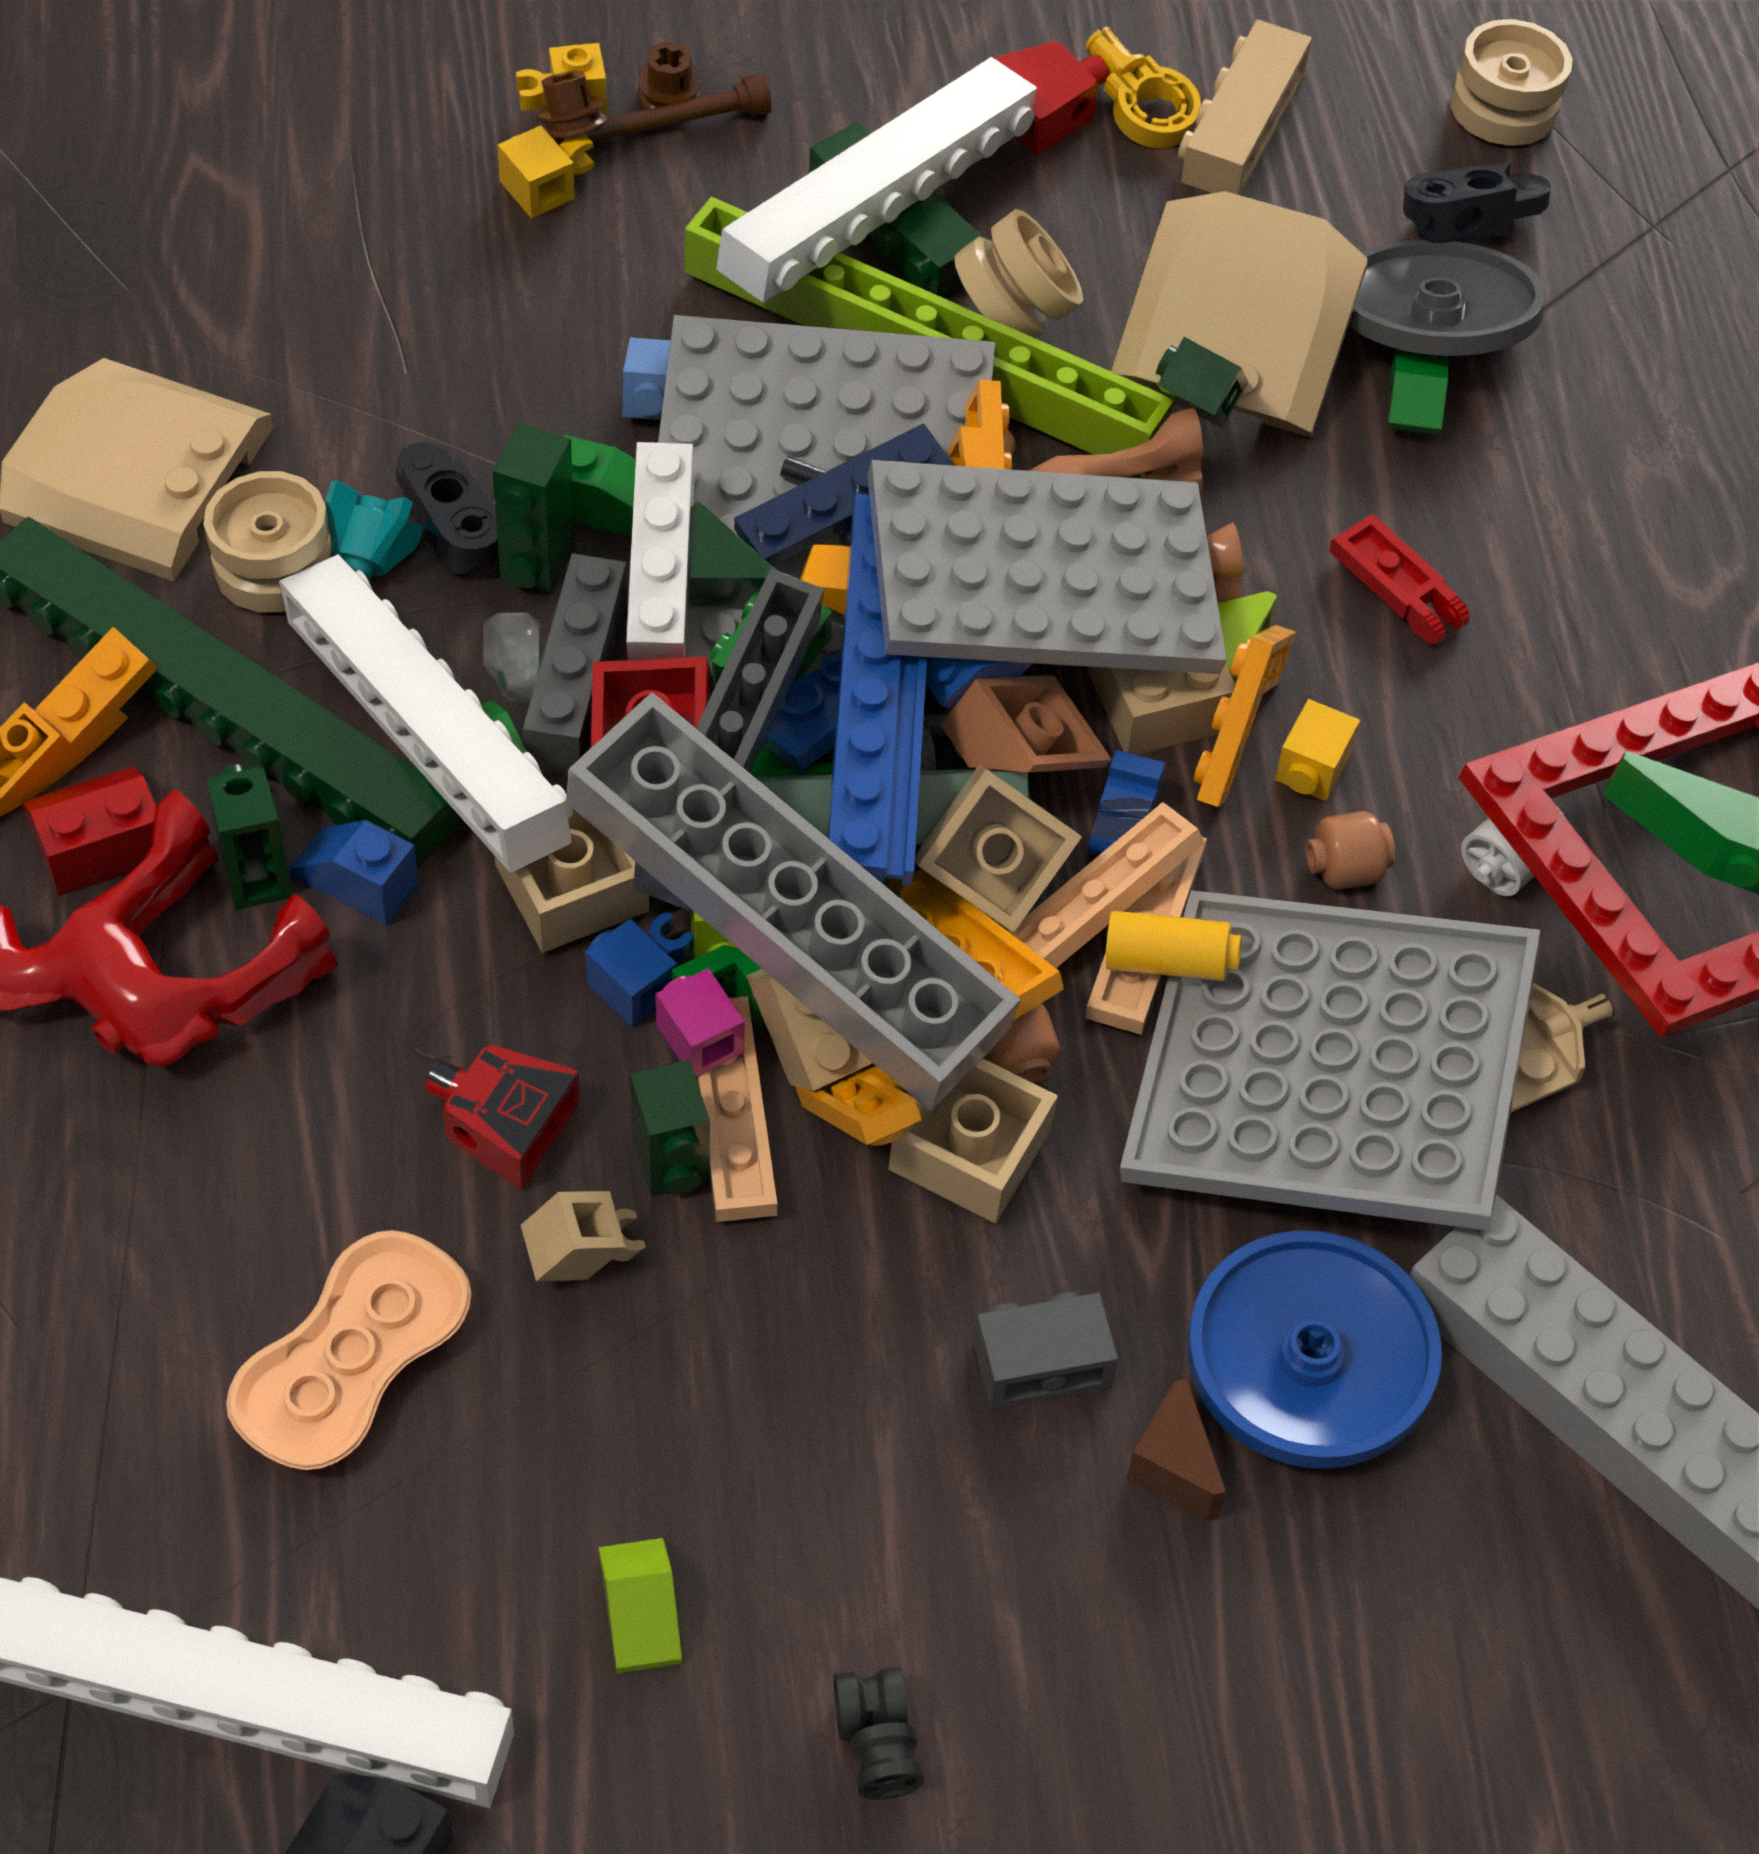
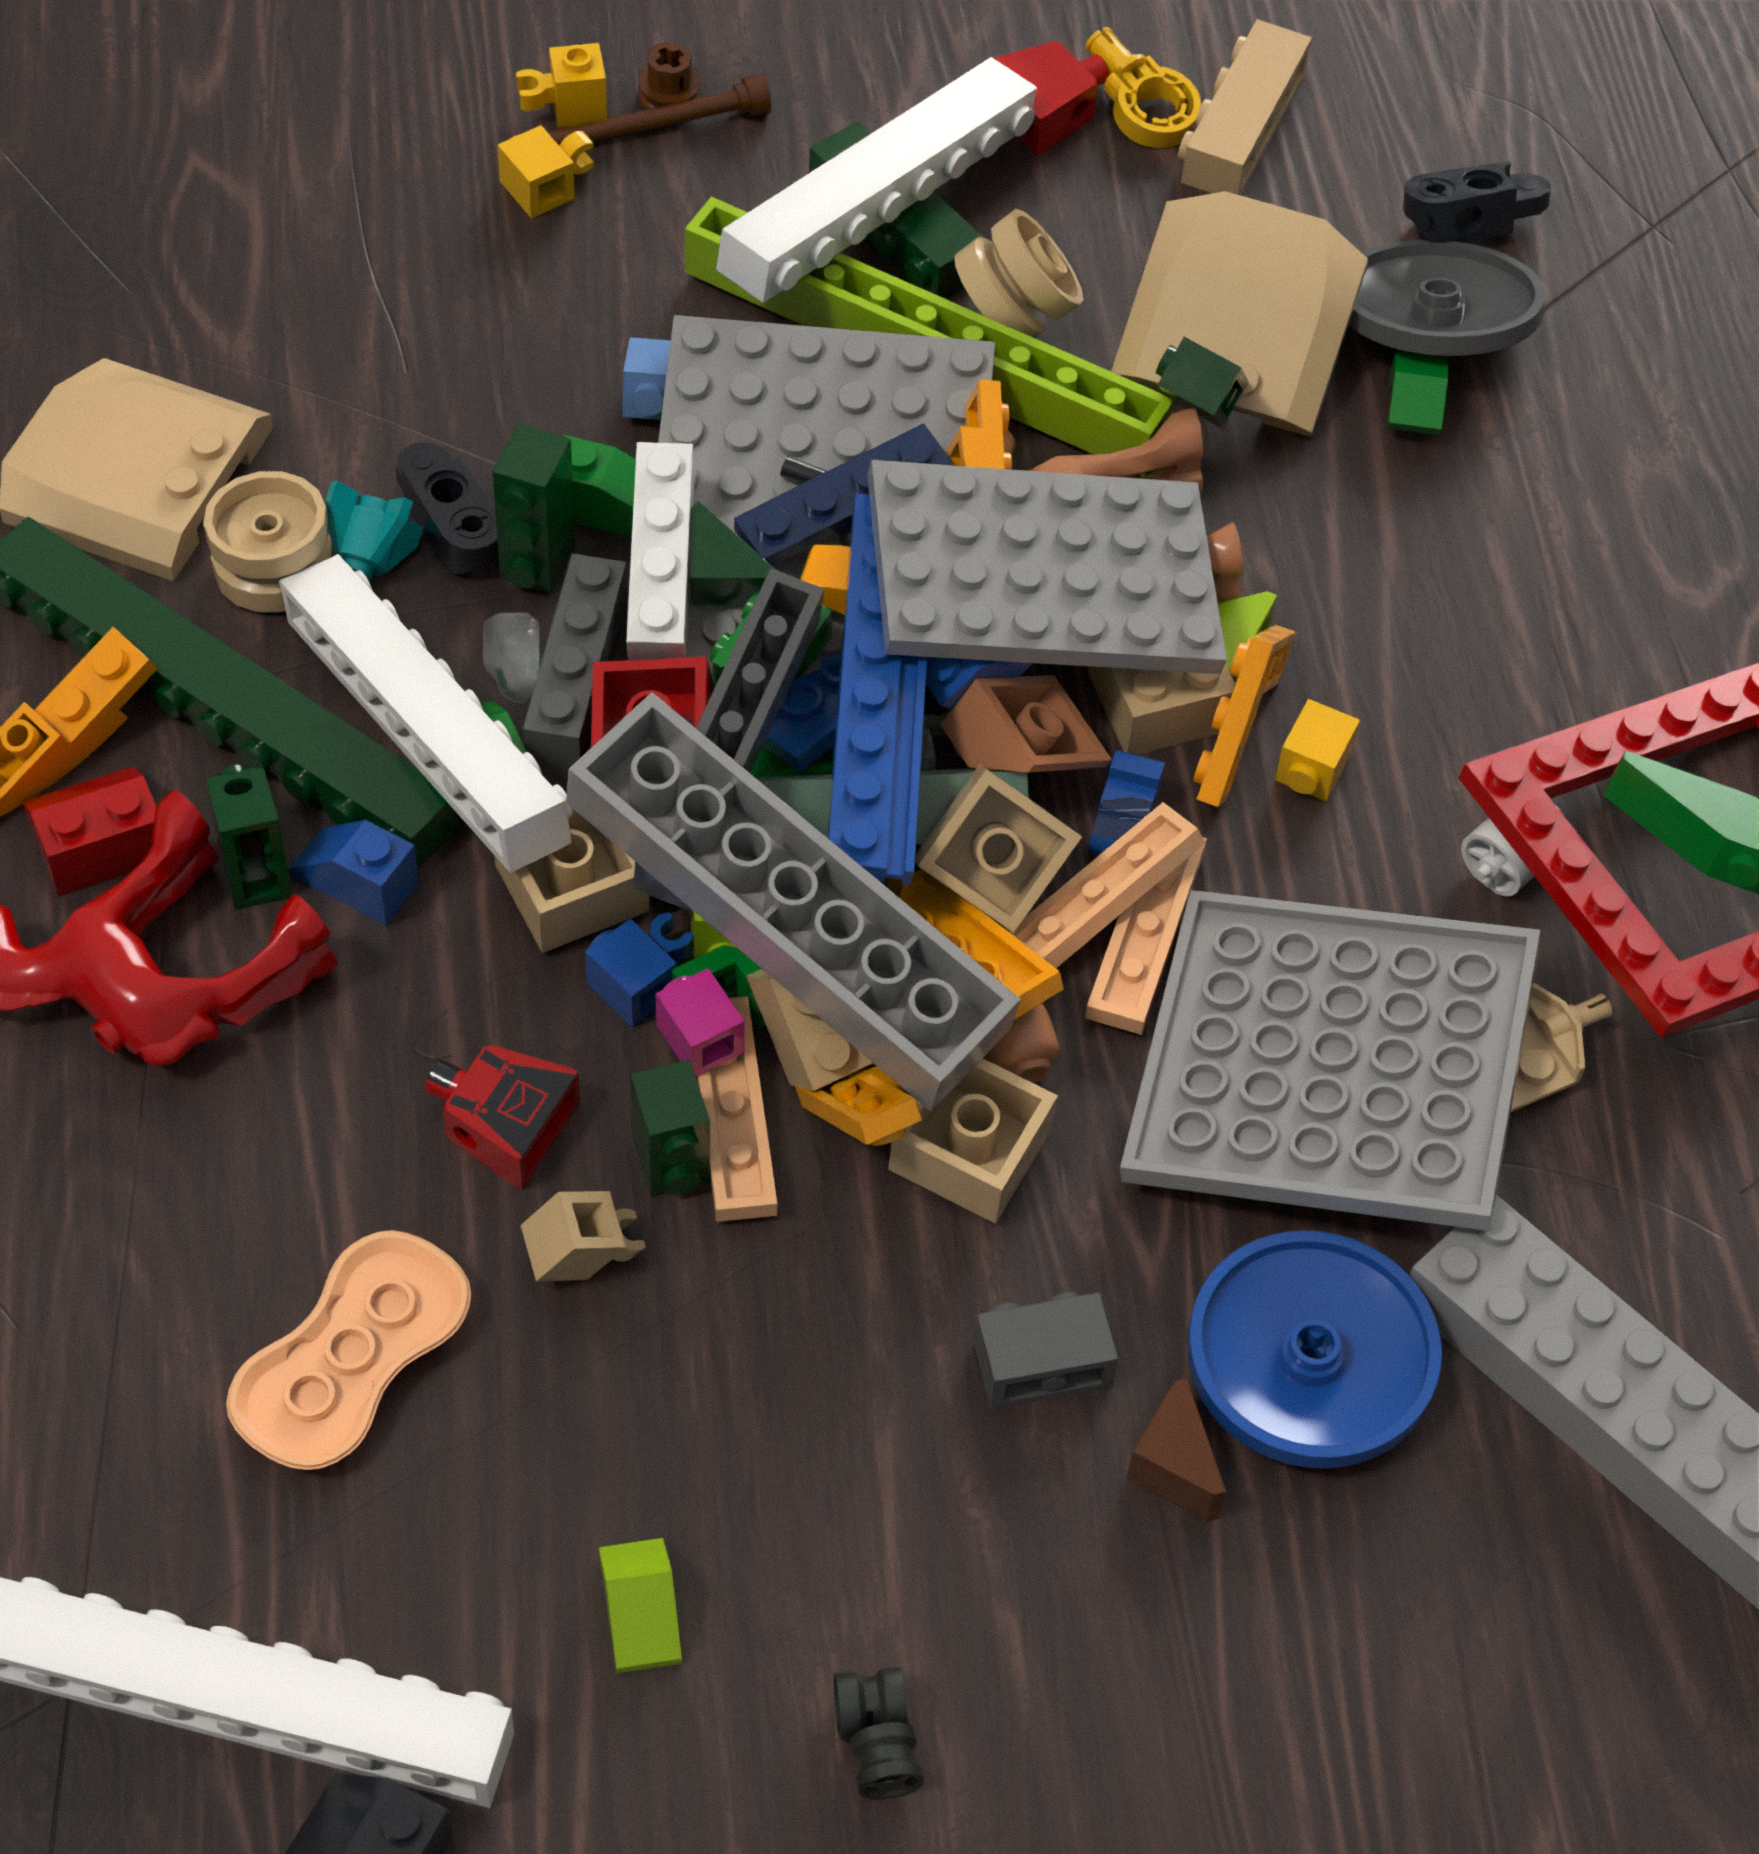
reddish brown piece [539,70,607,139] -> none
yellow brick [1106,910,1242,981] -> none
nougat head [1305,811,1395,890] -> none
red hinge [1329,514,1471,646] -> none
tan wheel [1450,19,1572,146] -> none

